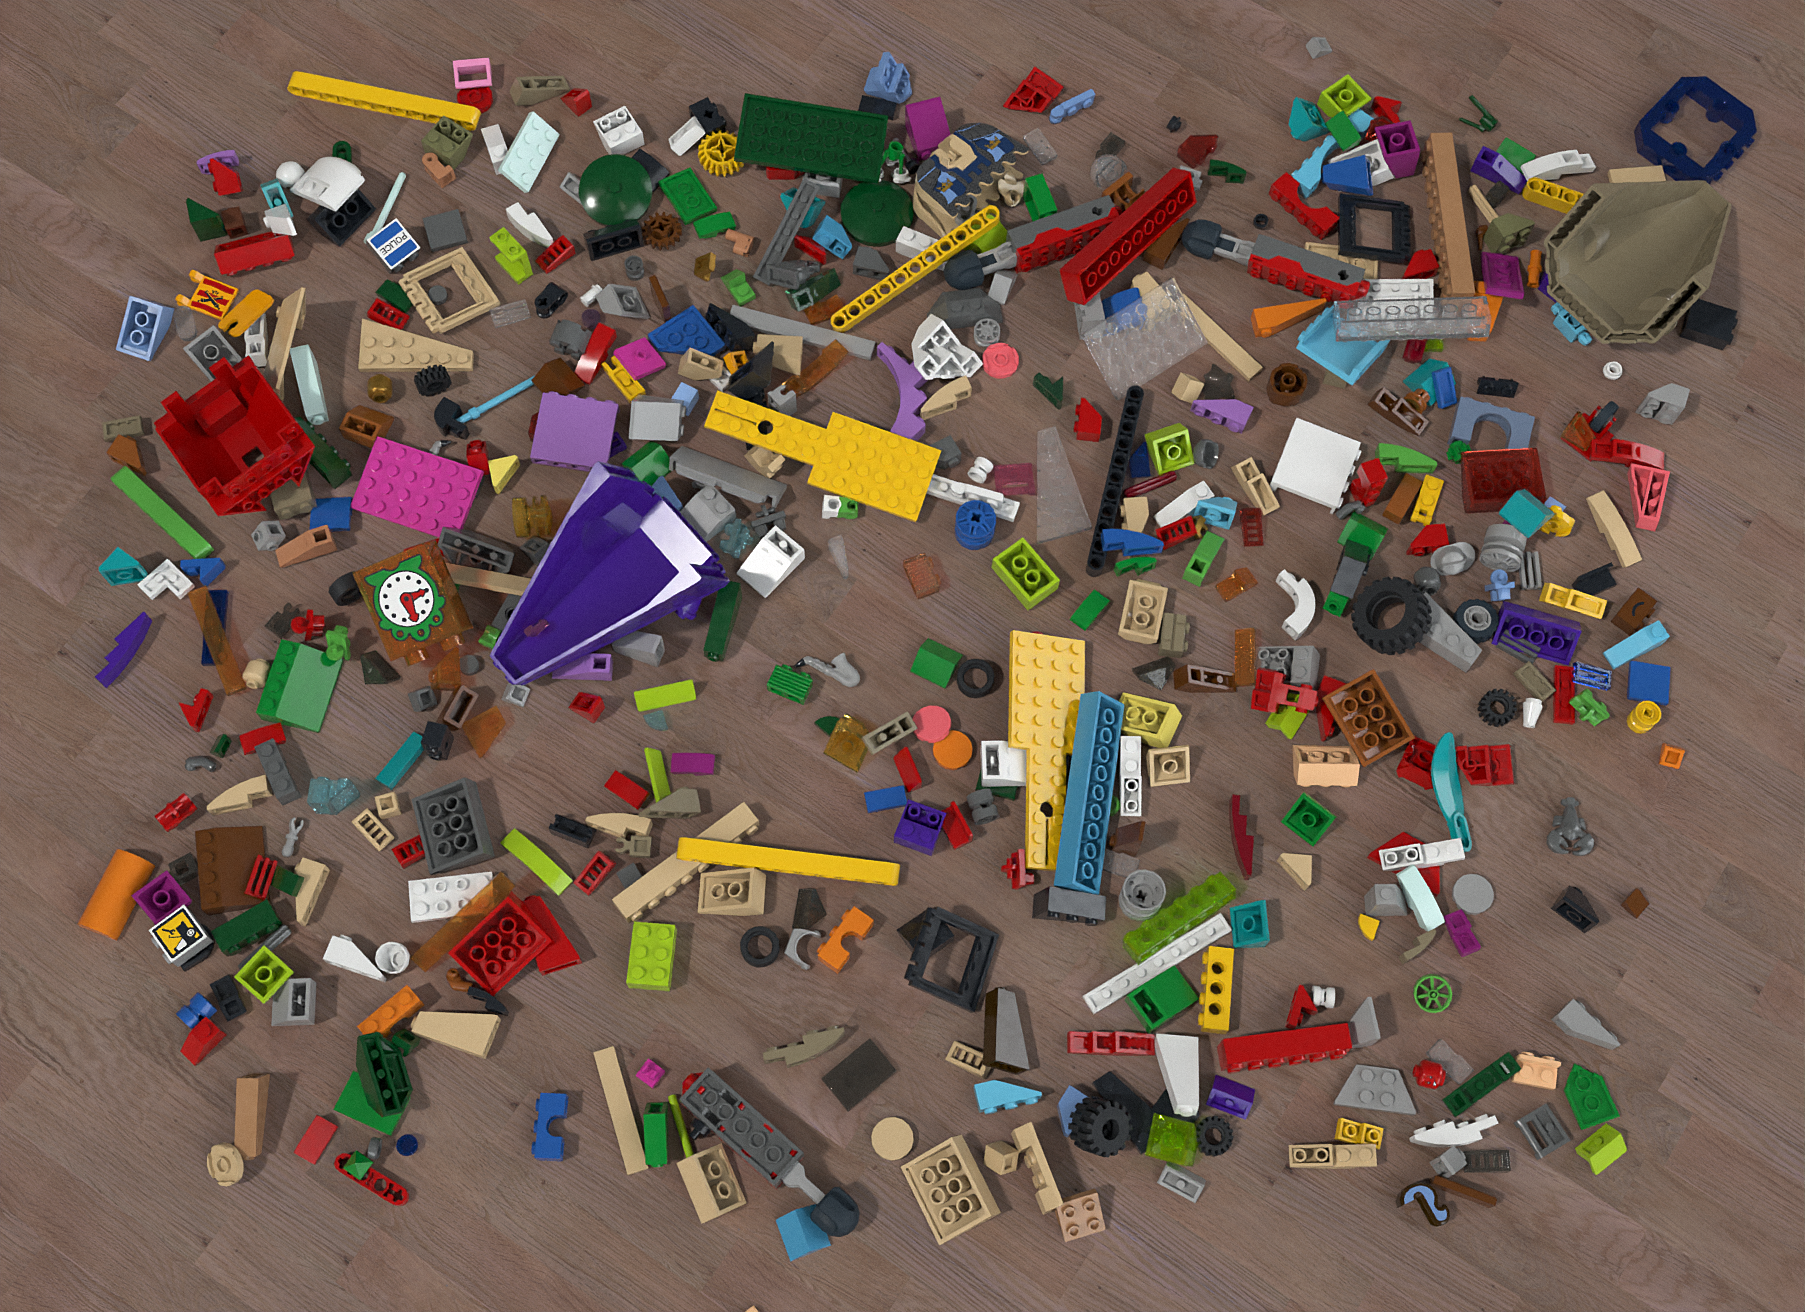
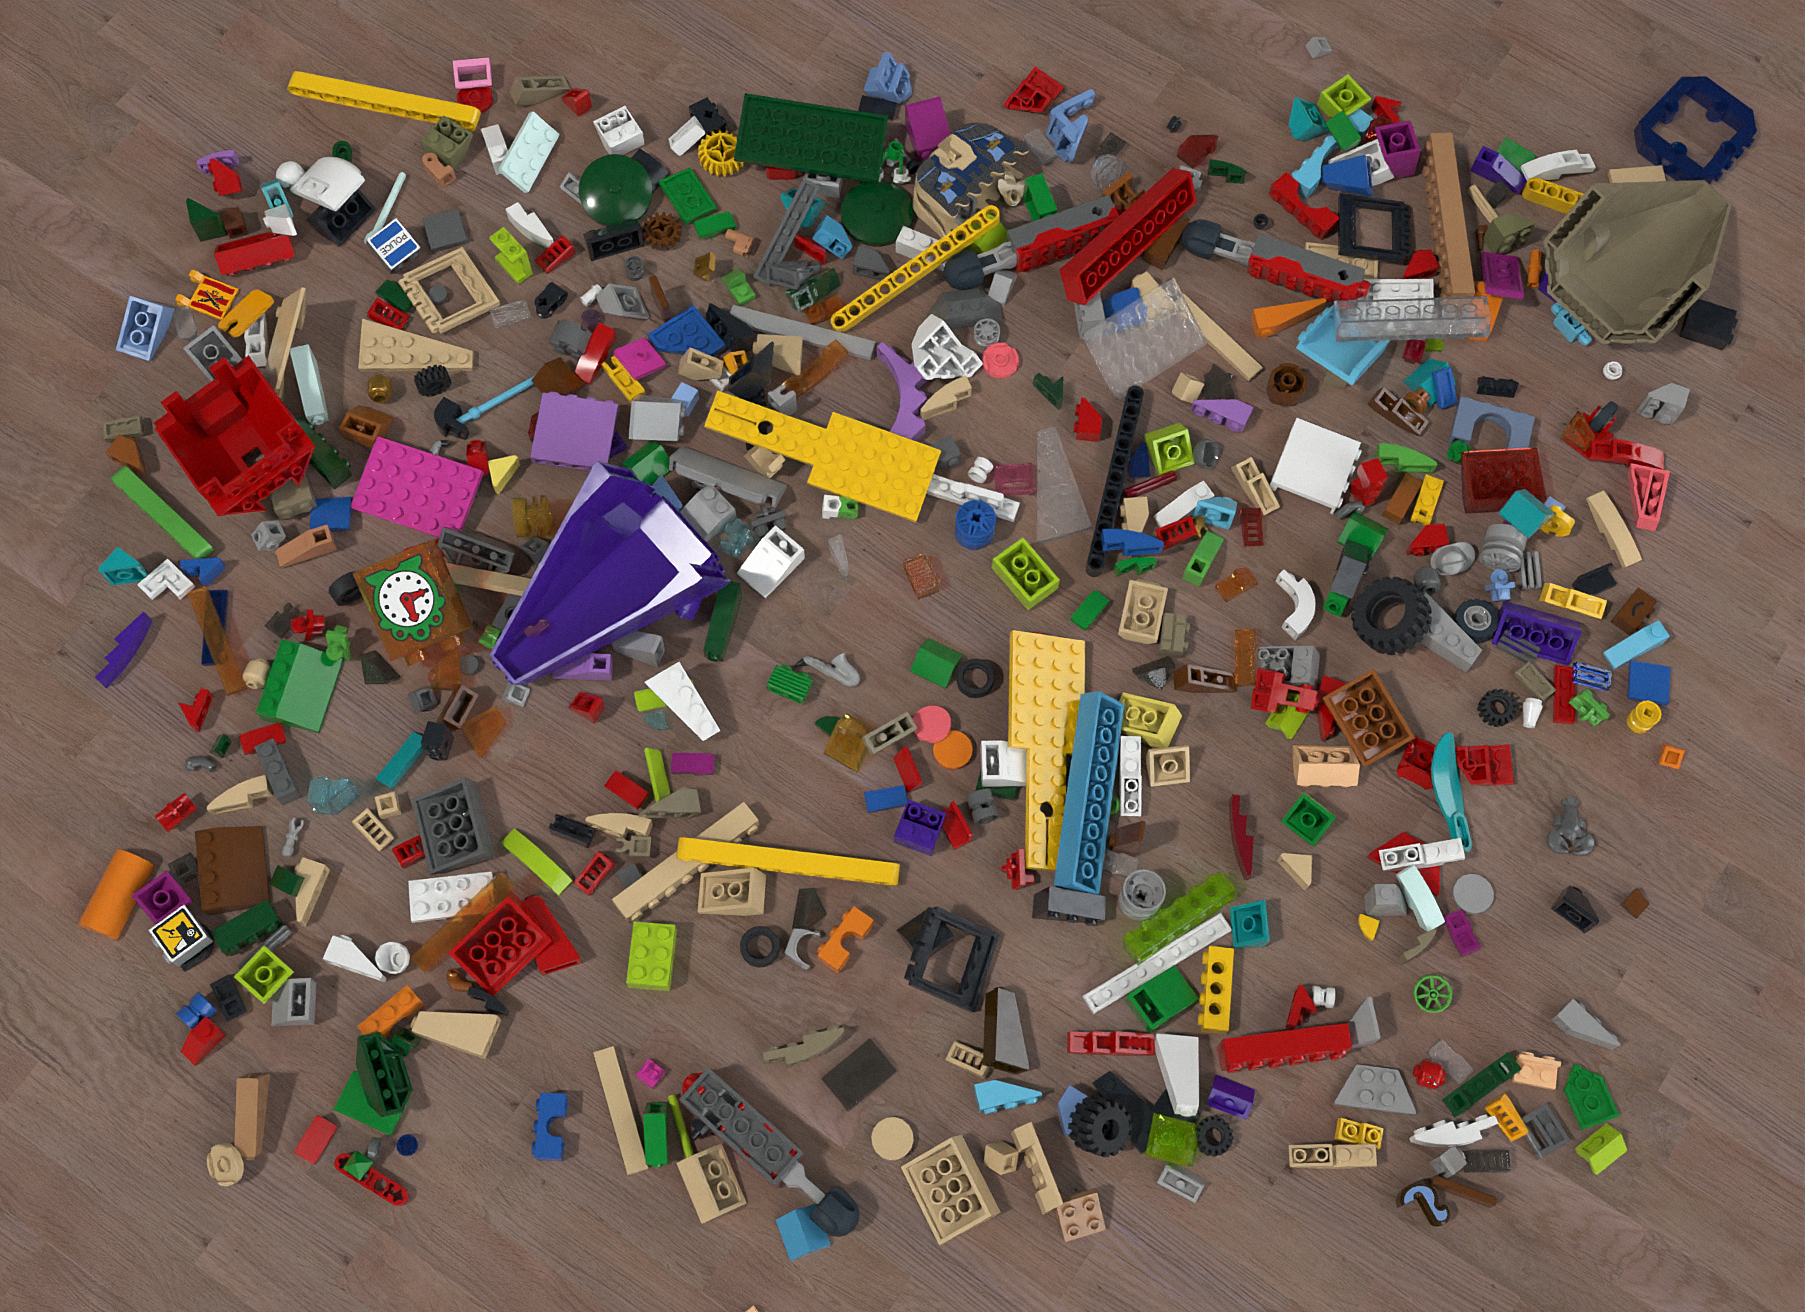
red tile [244,854,278,900] -> none
dark green plant [1459,95,1498,133] -> none
none -> white wedge [645,662,720,741]
none -> medium blue piece [1045,110,1088,162]
none -> light orange slope [1485,1093,1529,1142]

